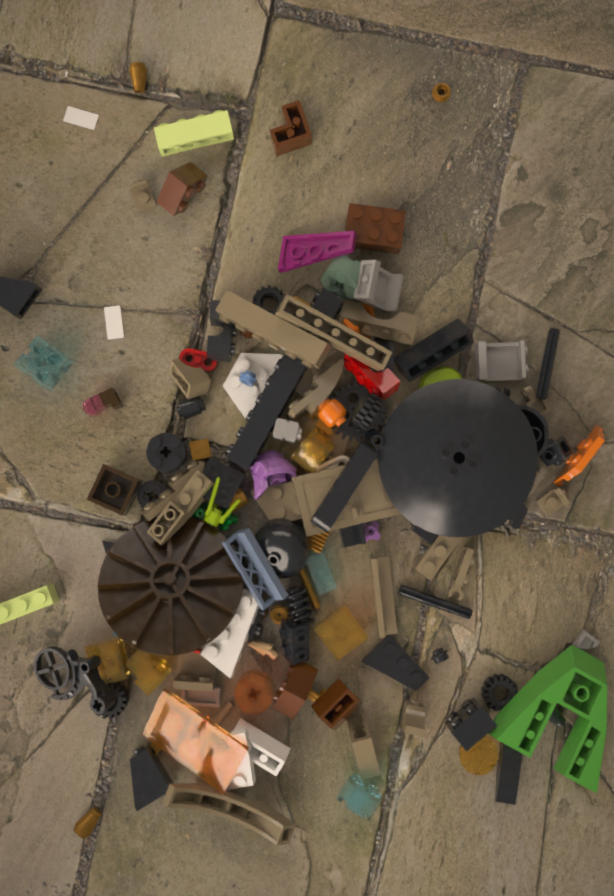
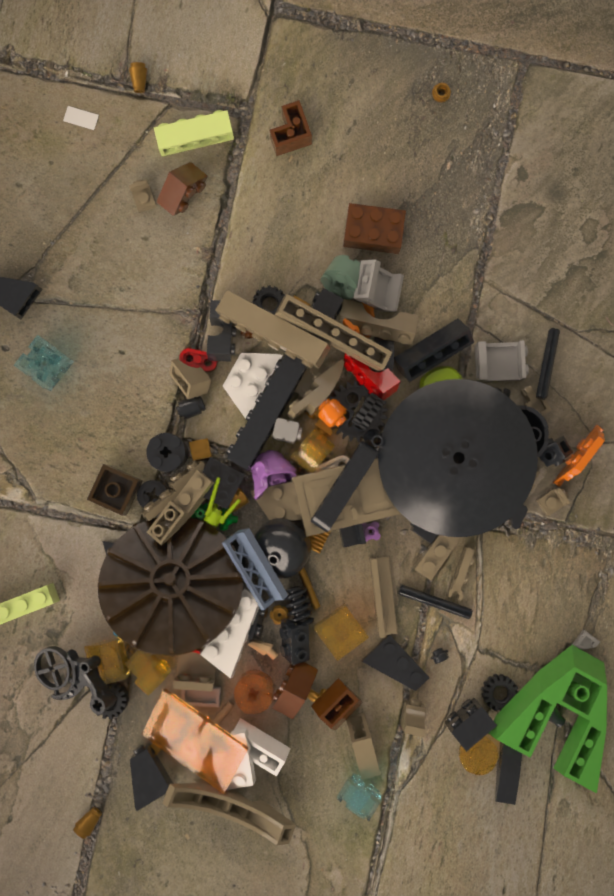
leg [83,388,123,416] -> none
white sticker [104,305,124,340] -> none
medium blue plate [239,370,257,387] -> none
magenta wing [278,231,357,273] -> none
clear light blue plate [307,552,337,595] -> none

